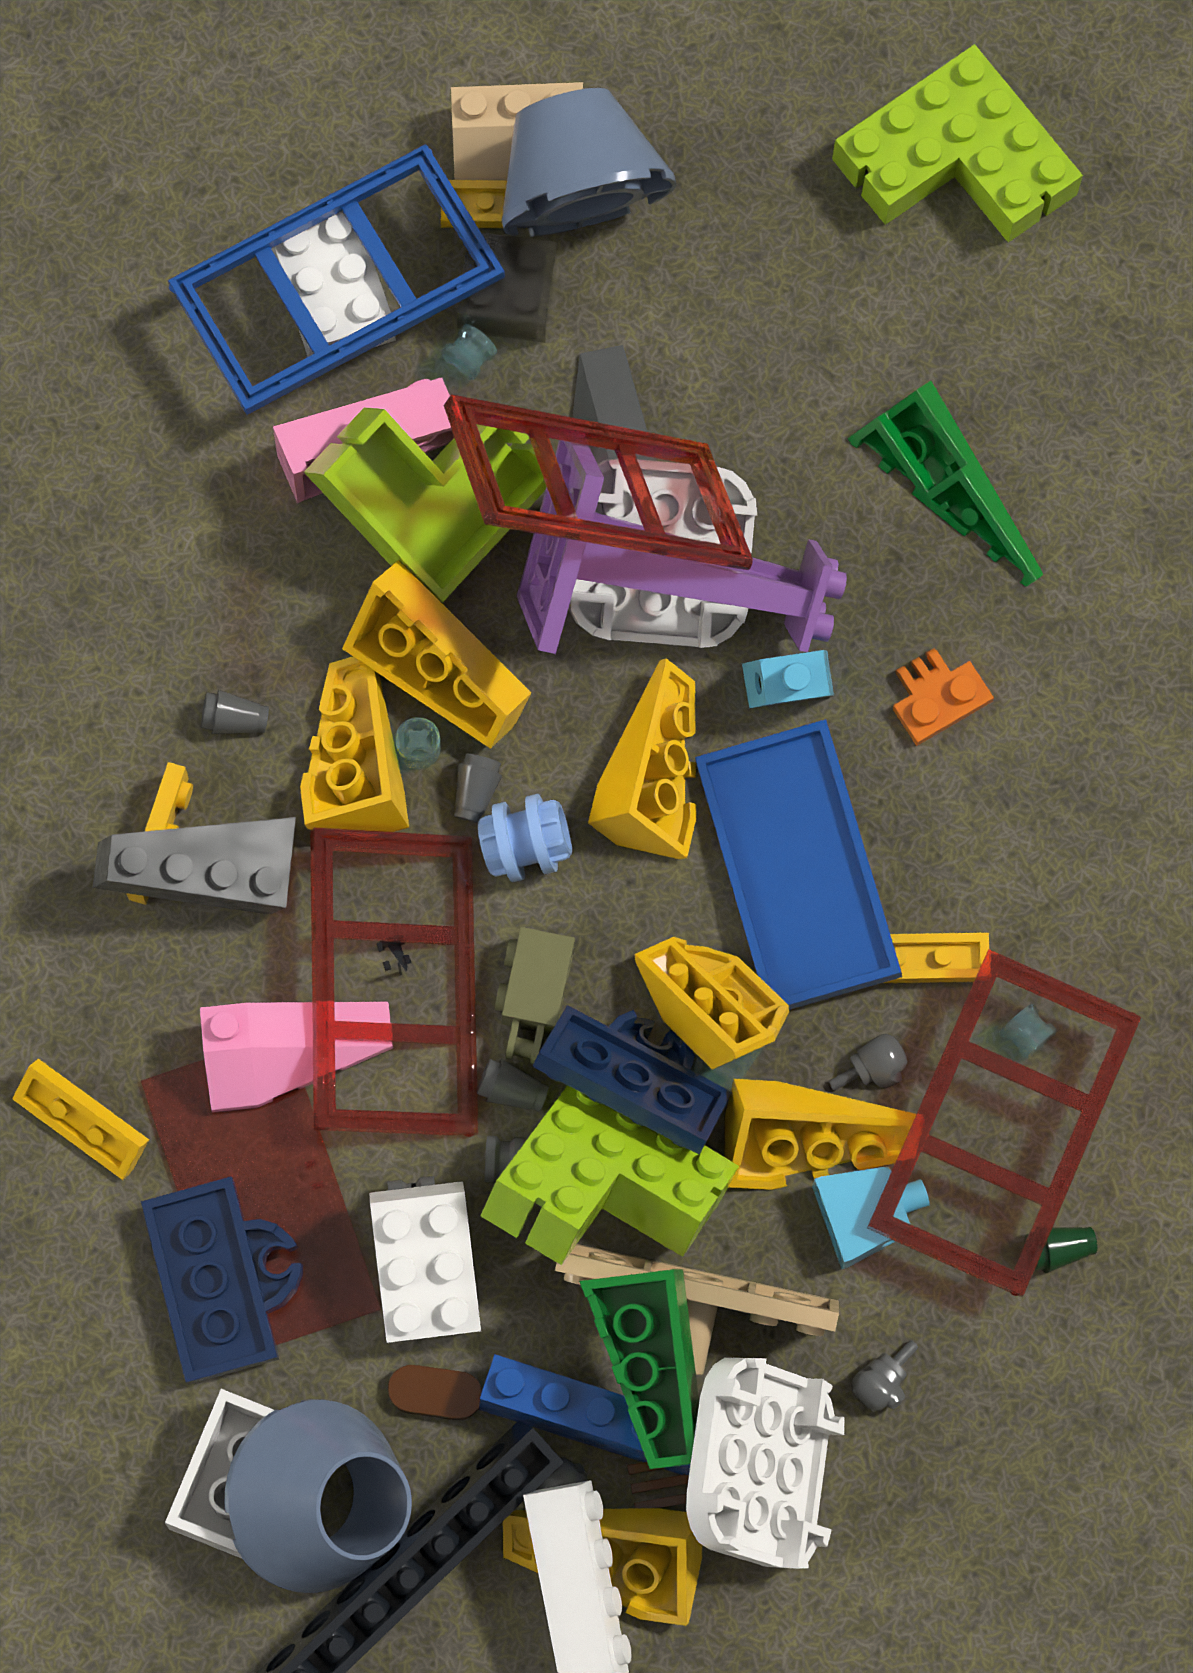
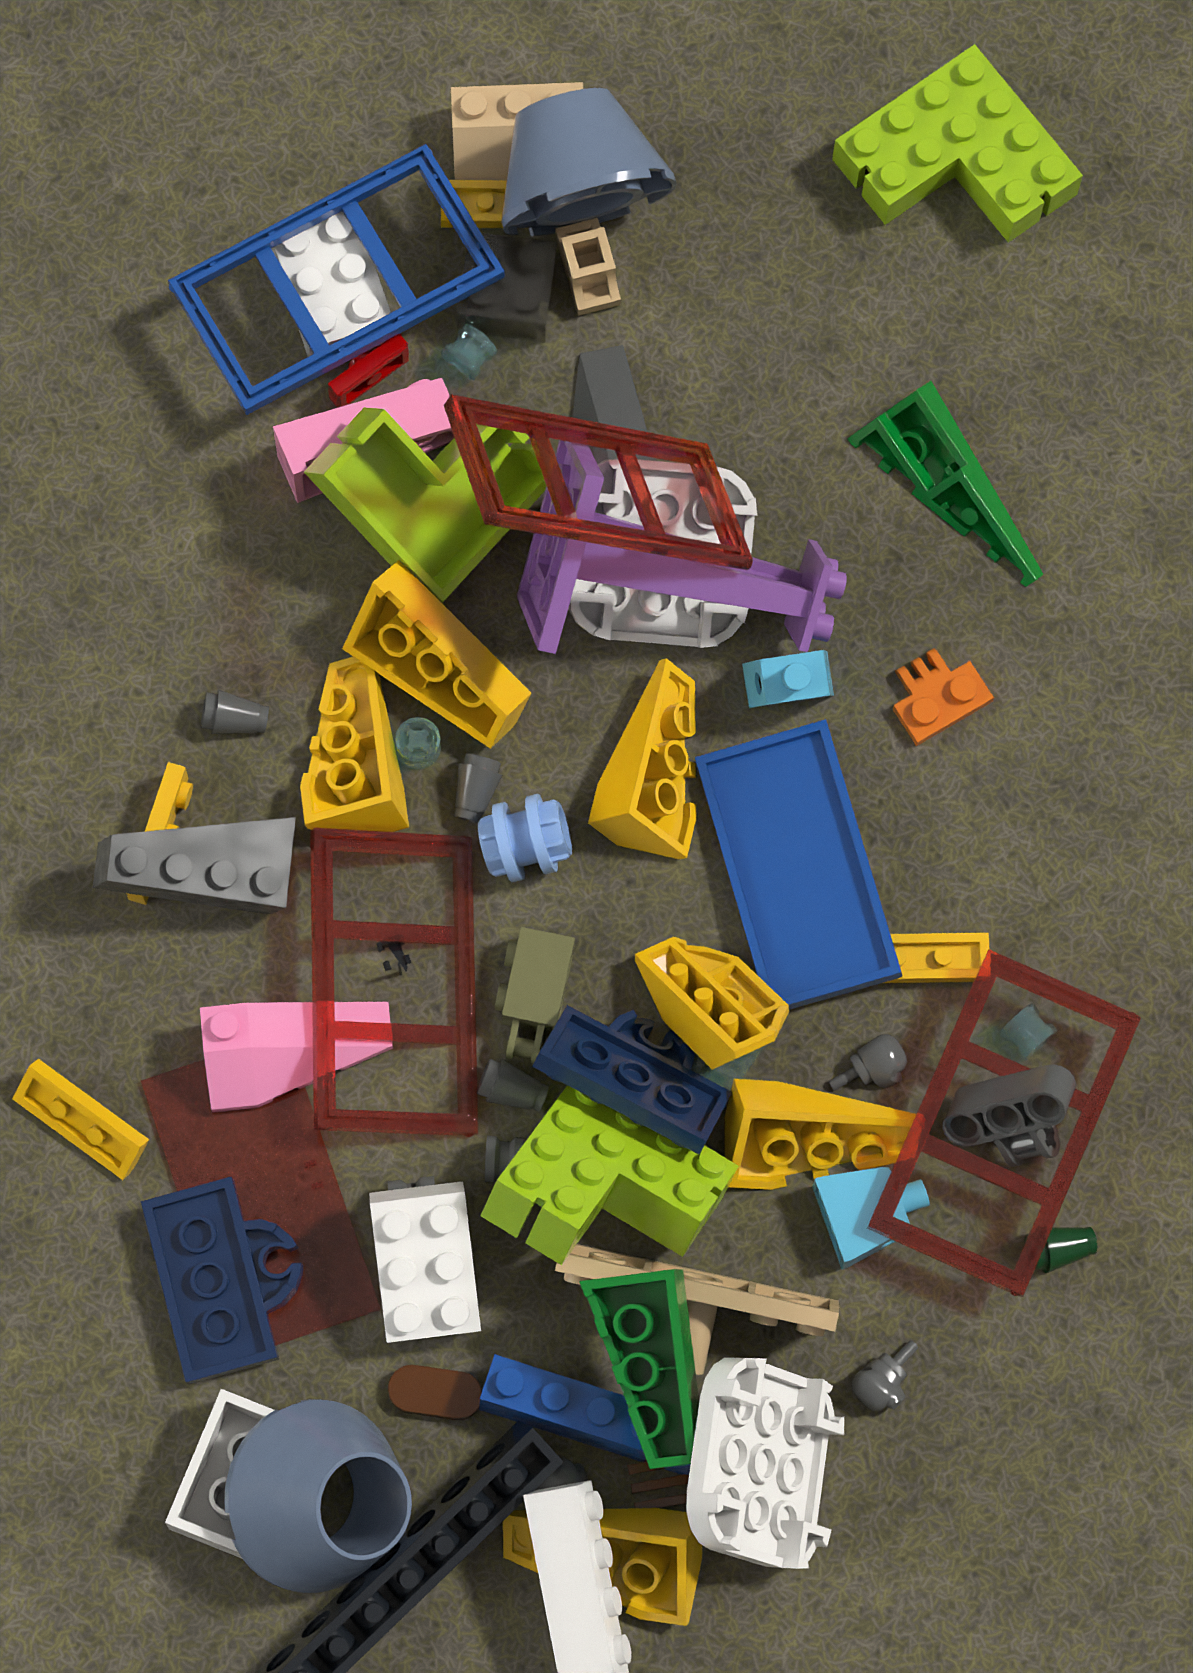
none -> red plate [328,334,409,408]
none -> tan brick [555,218,621,316]
none -> dark grey piece [942,1064,1076,1167]

